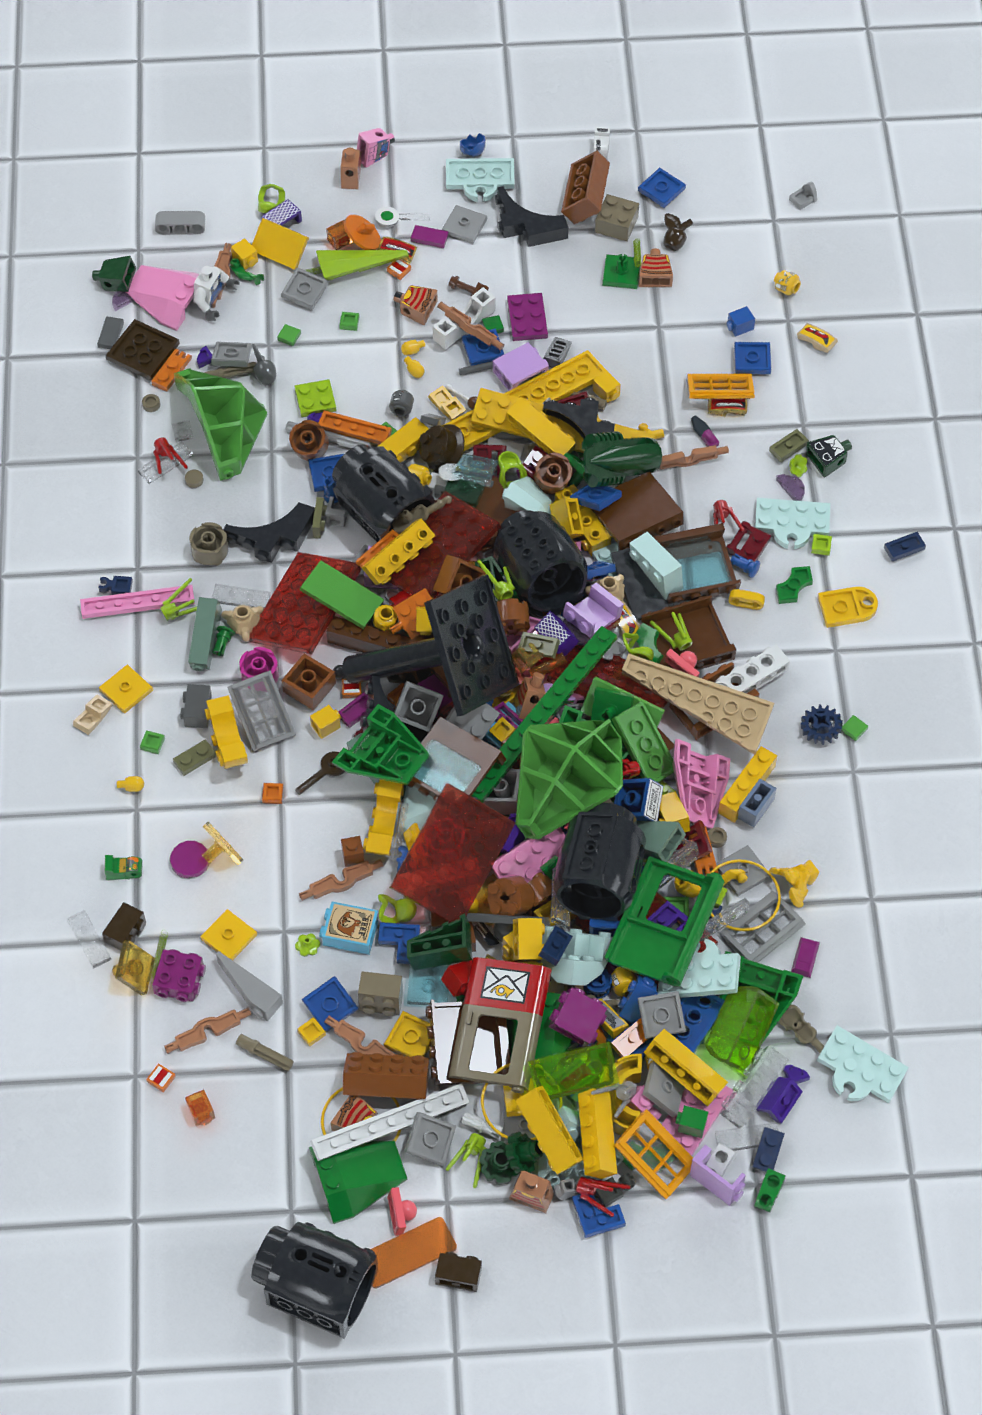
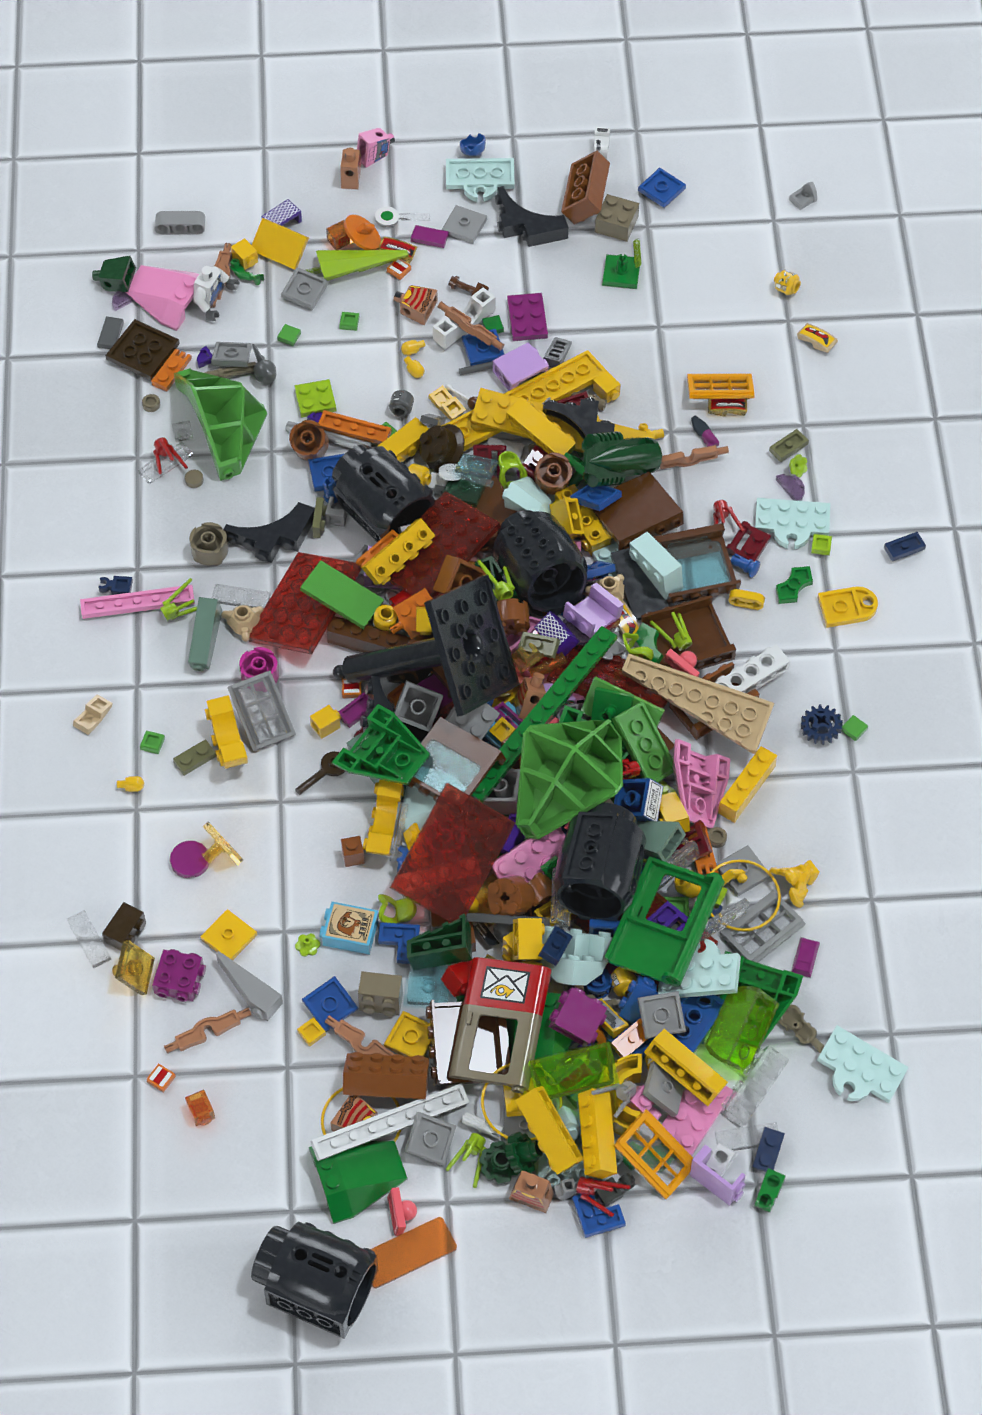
yellow plate [99,664,153,714] -> none
green leg [104,855,143,880] -> none
lime piece [150,930,168,983] -> none
dark grey brick [180,684,212,728] -> none
green pin [212,626,235,656] -> none
dark tan axle [236,1034,294,1071] -> none
lime piece [258,184,285,213] -> none
orange tile [262,783,283,804] -> none
dark orange brick [281,653,336,711] -> none
nougat piece [299,859,384,901] -> none
dark tan piece [392,496,452,534] -> none
dark brown brick [435,1252,482,1292] -> none
nougat torso [639,248,673,287] -> none
dark brown piece [663,213,693,251] -> none
green brick [675,1105,708,1138] -> none
blue brick [726,306,755,337] -> none
blue plate [734,342,771,374] -> none
sand blue brick [738,779,777,827] -> none
dark purple panel [754,1076,803,1124] -> none
dark purple tile [782,1065,810,1084] -> none
torso [805,435,852,478] -> none

